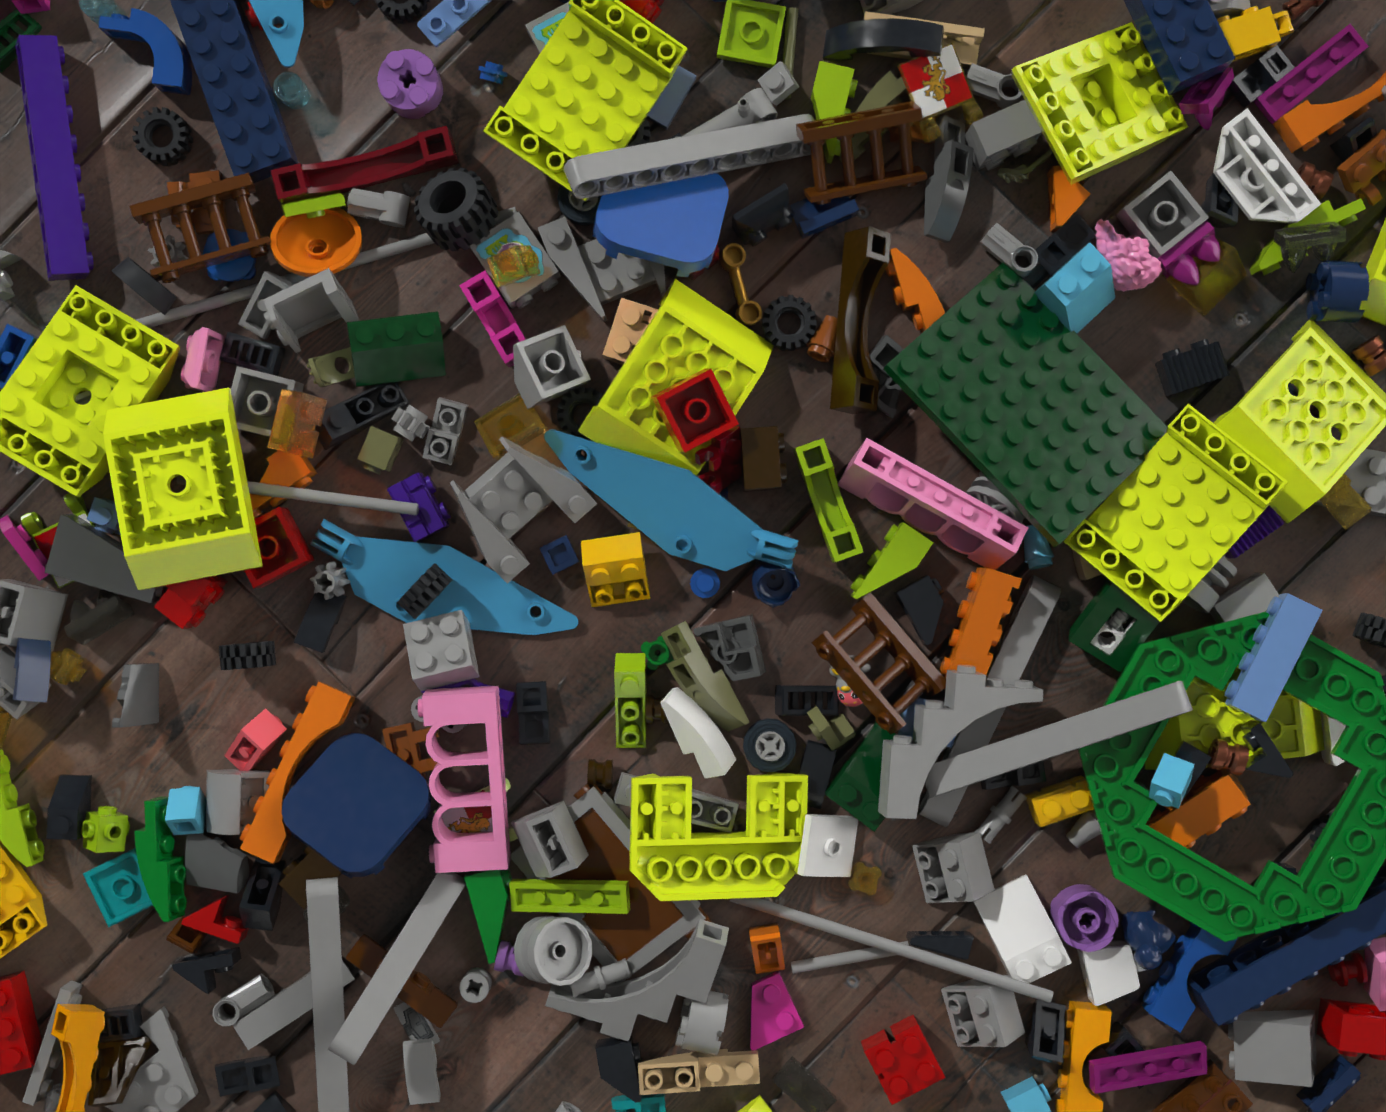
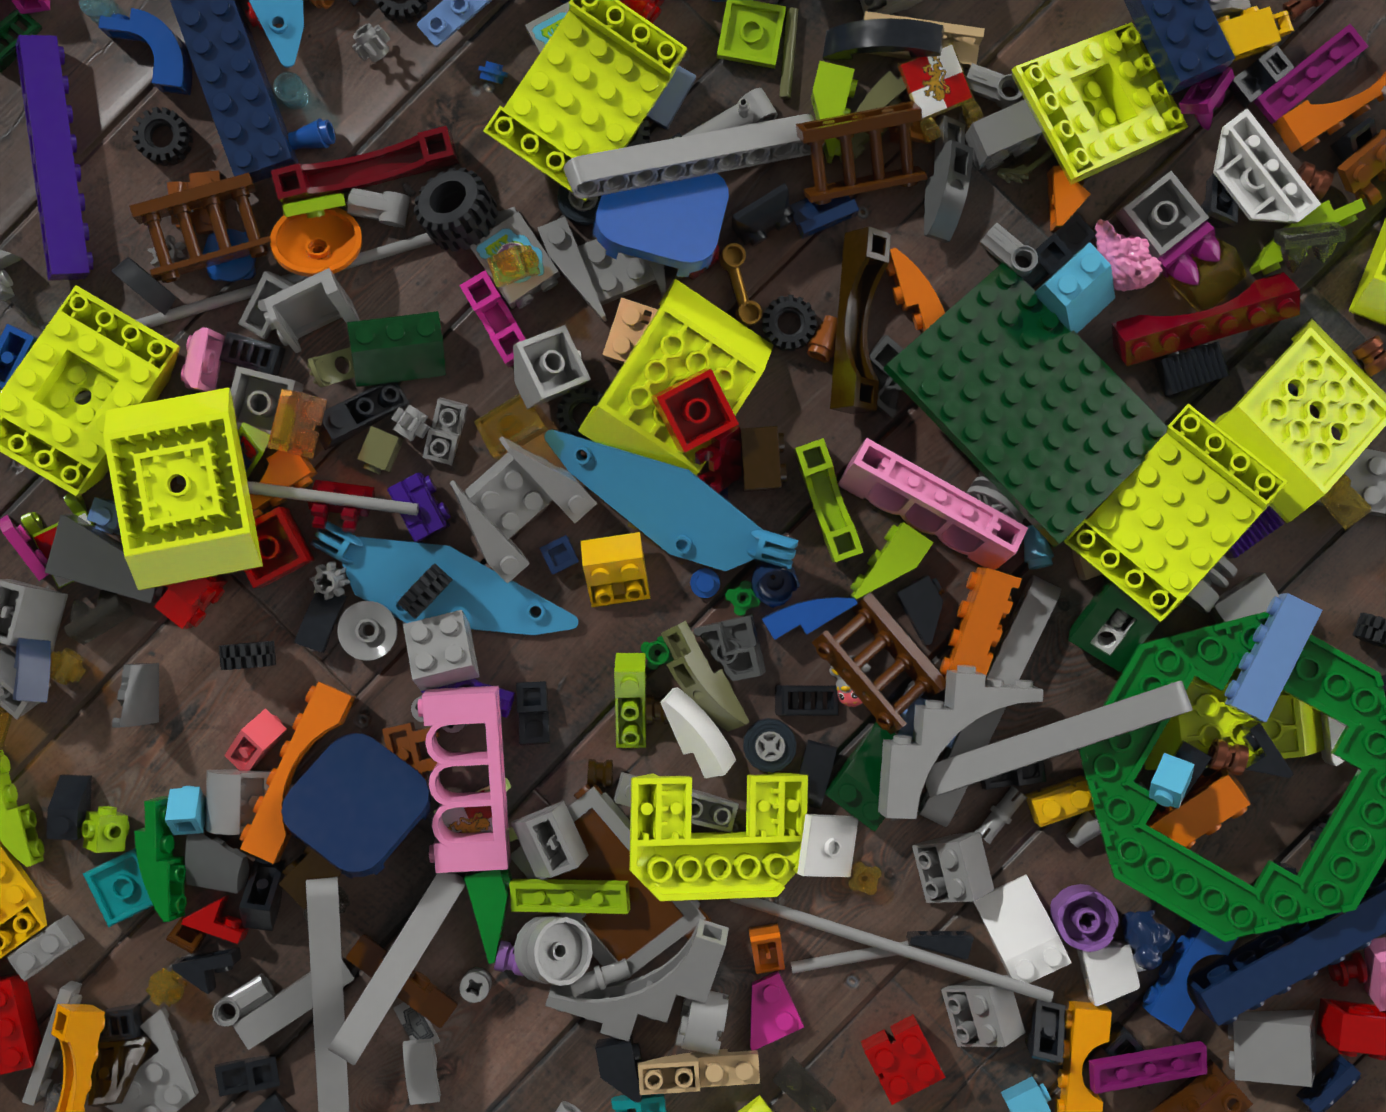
medium lavender brick [377,49,443,119] -> none
light grey plate [758,61,799,106] -> none
olive bracket [807,706,856,751] -> none
dark blue brick [1306,261,1369,323] -> none
none -> light grey brick [7,915,85,981]
none -> clear yellow gear [146,968,187,1007]
none -> lime slope [238,422,271,478]
none -> blue cone [288,118,336,150]
none -> dark red plate [308,479,375,533]
none -> light grey dish [337,601,398,661]
none -> light grey gear [352,23,391,62]
none -> green plate [725,581,760,616]
none -> blue slope [761,597,858,640]
none -> dark red arch [1112,272,1300,366]

